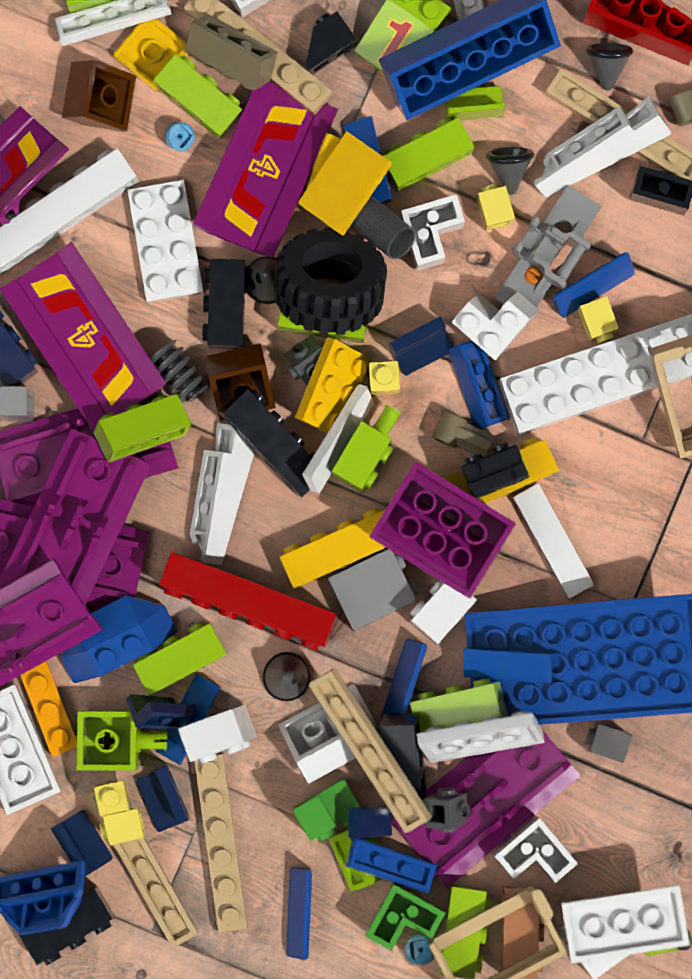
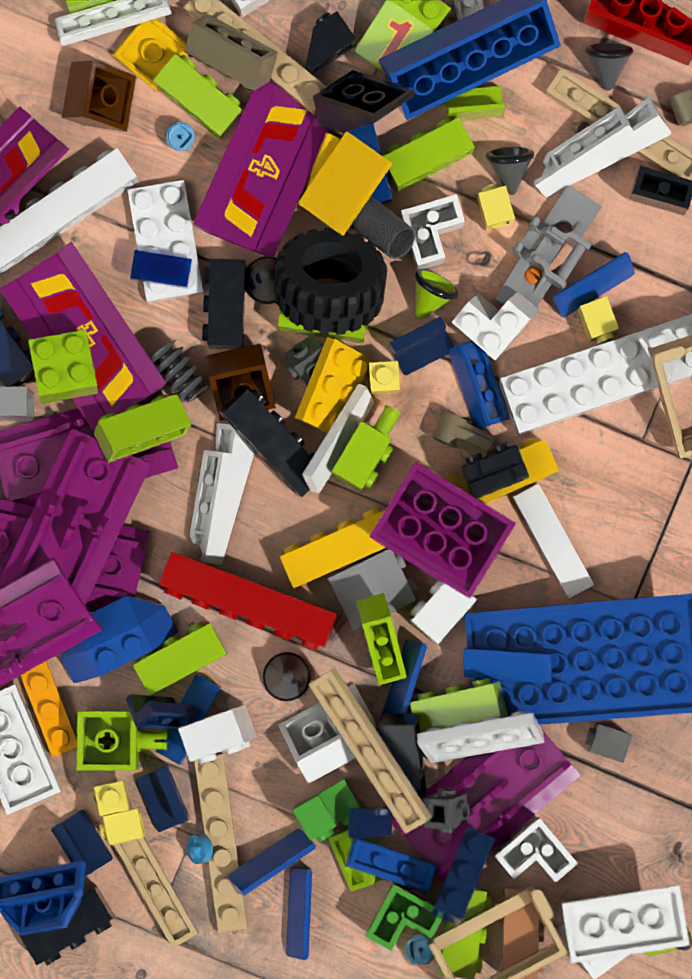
none -> lime brick [28,330,98,404]
none -> clear blue plate [130,250,192,289]
none -> dark azure tile [186,834,213,864]
none -> blue slope [228,829,316,896]
none -> black slope [313,70,415,133]
none -> lime brick [356,593,407,685]
none -> lime hat [415,270,458,319]
none -> dark blue brick [430,827,495,926]

